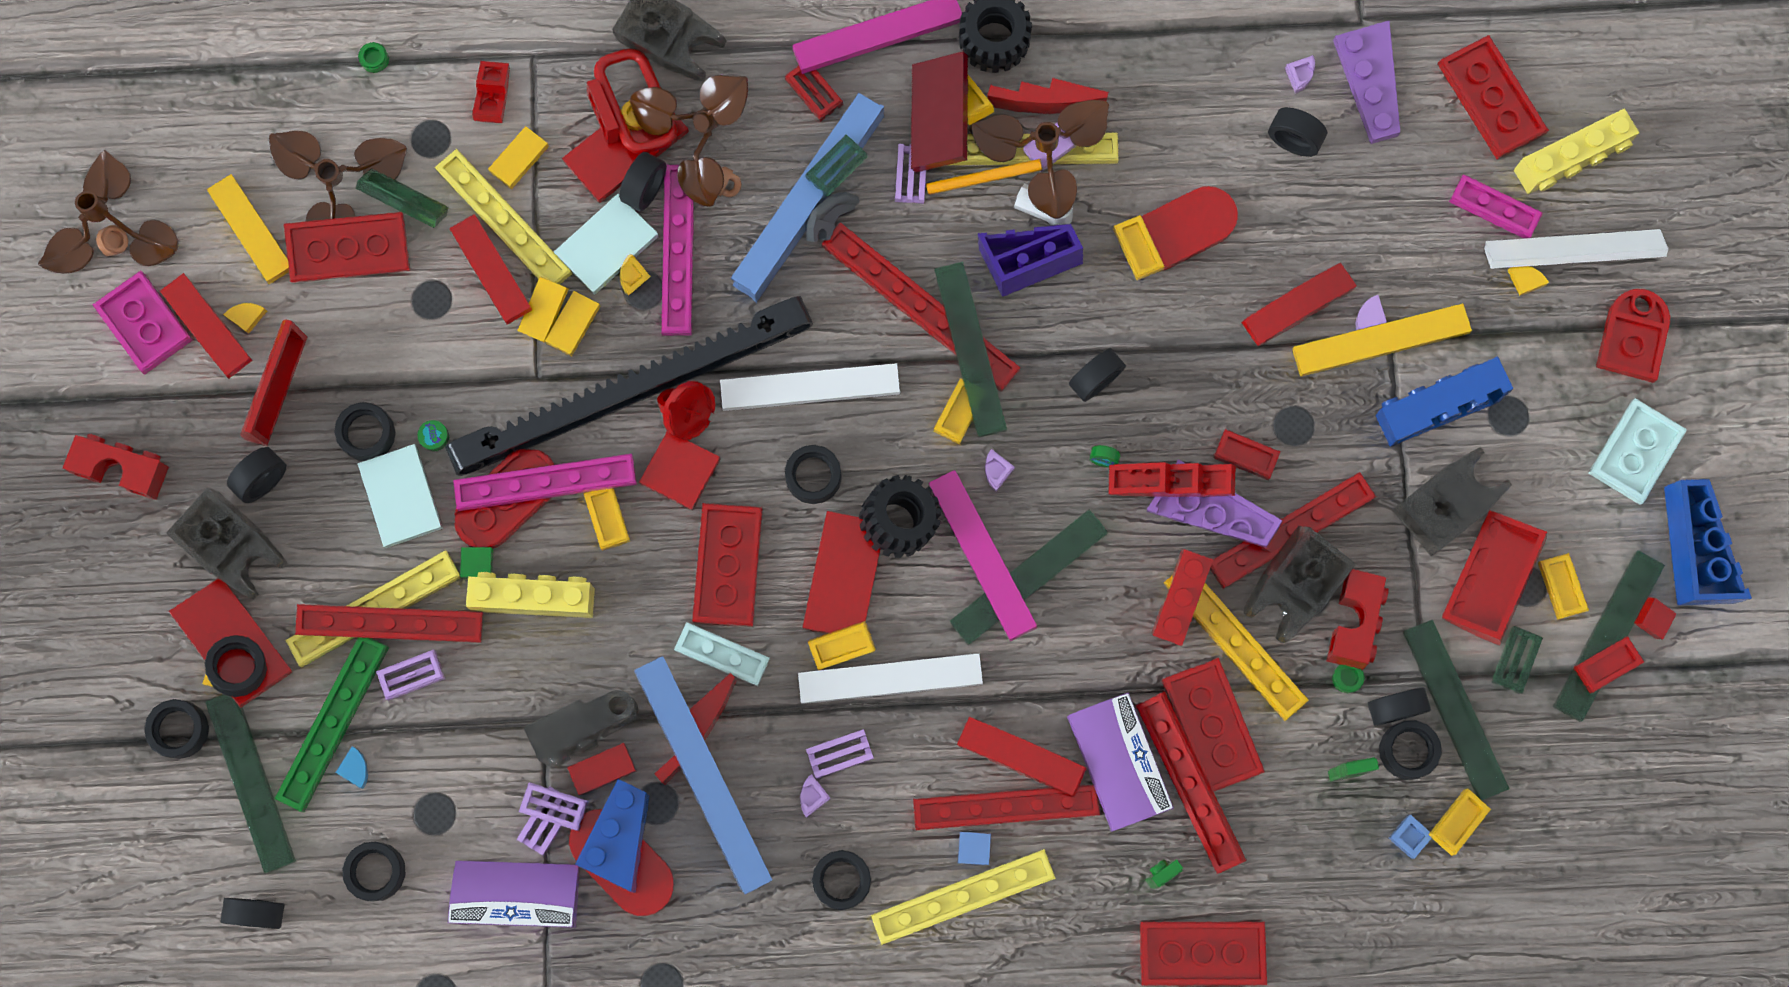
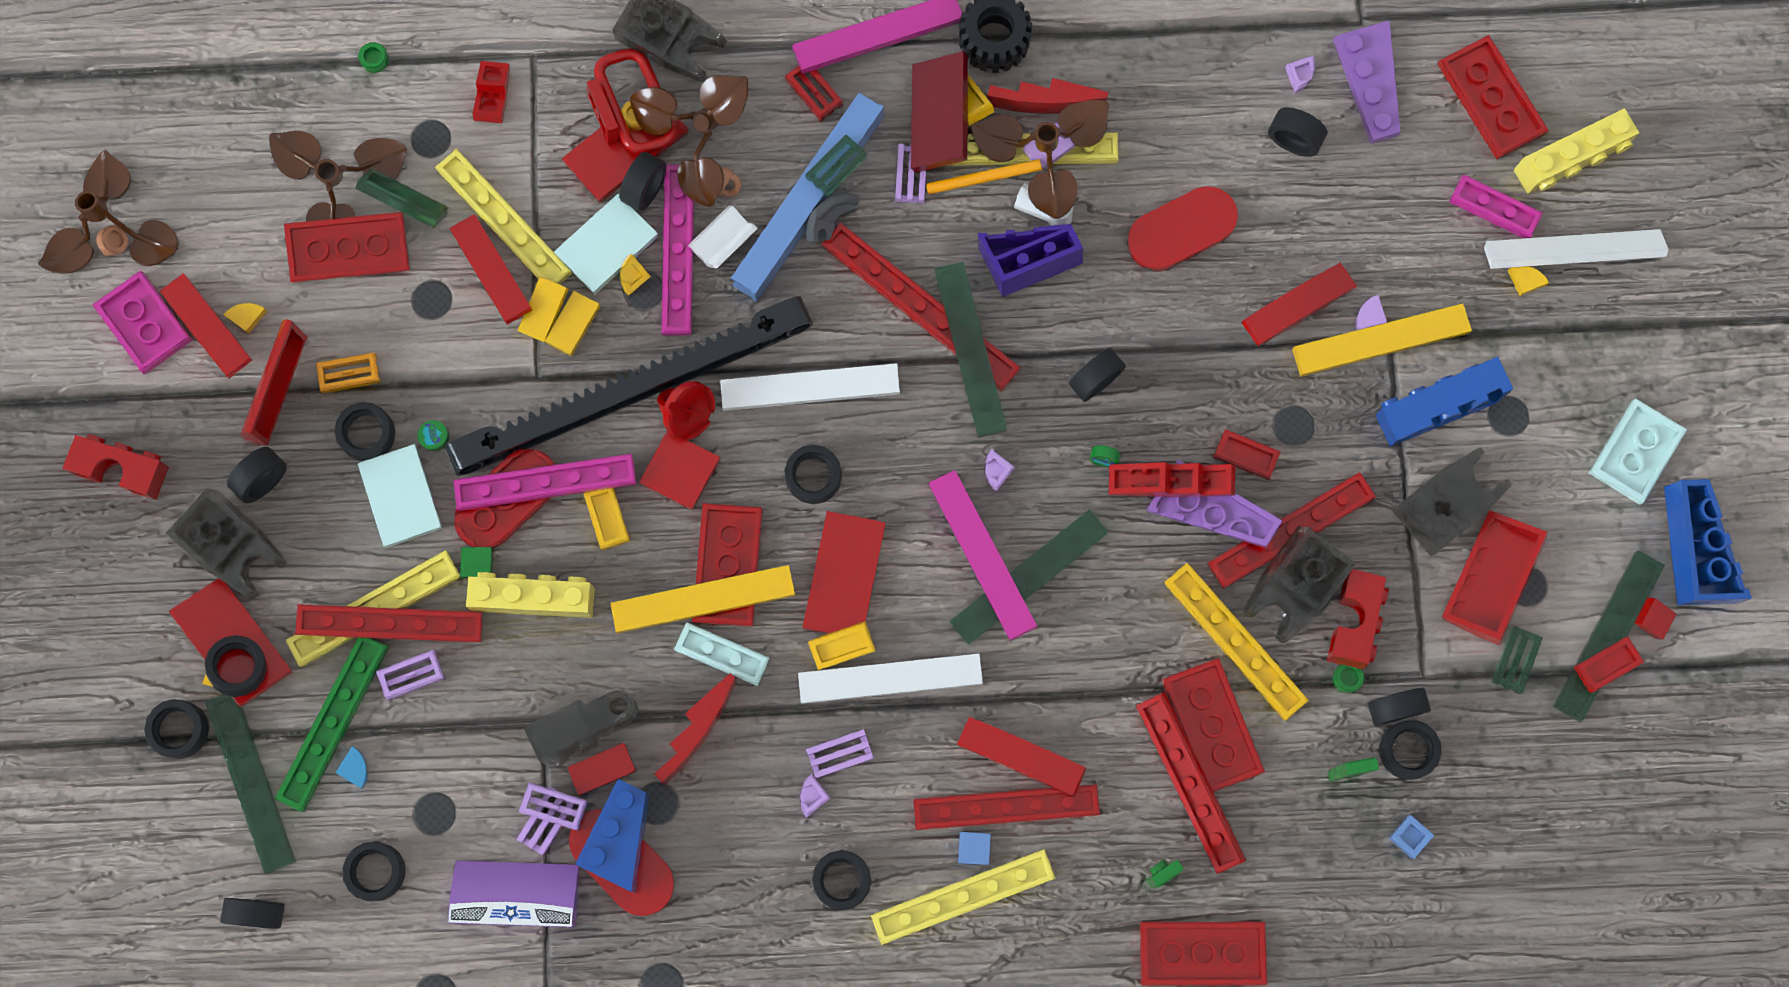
yellow tile [206,174,289,285] -> none
yellow tile [488,126,549,189] -> none
medium blue tile [634,656,772,895] -> none
black tyre [859,475,941,558] -> none
yellow tile [933,378,987,445] -> none
medium lavender slope [1067,693,1174,832] -> none
yellow tile [1113,215,1165,280] -> none
red arch [1151,549,1213,646] -> none
clear green tile [1403,619,1509,800] -> none
yellow tile [1428,788,1491,856] -> none
yellow tile [1538,553,1589,620] -> none
red tile [1596,289,1670,383] -> none
none -> light orange tile [316,352,381,394]
none -> yellow tile [610,565,795,634]
none -> white panel [688,205,758,269]

